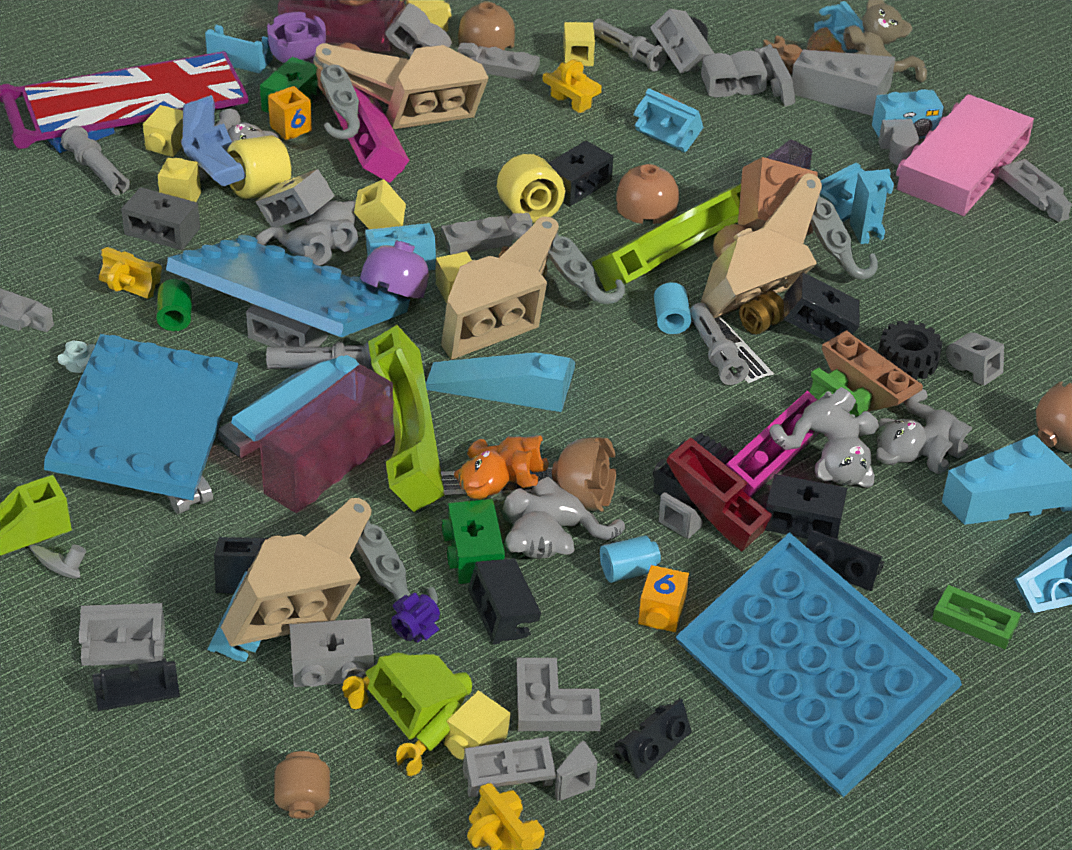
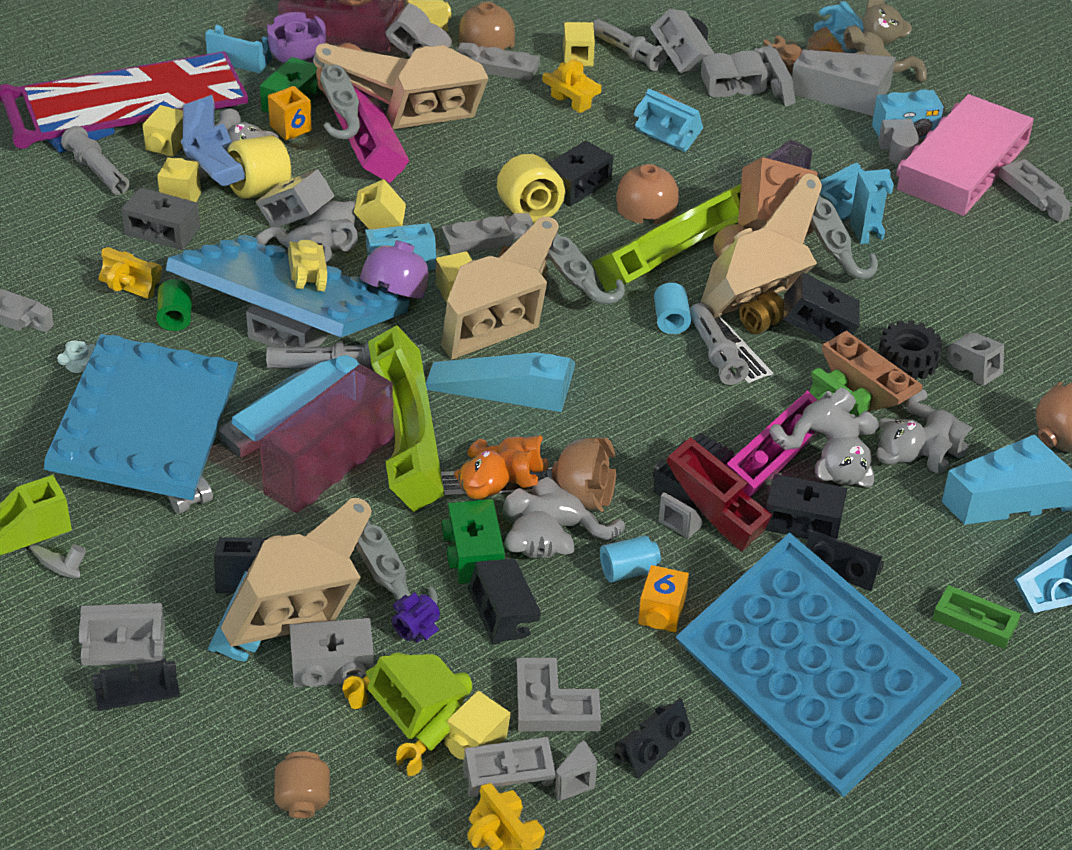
none -> light yellow hinge [288,240,327,292]

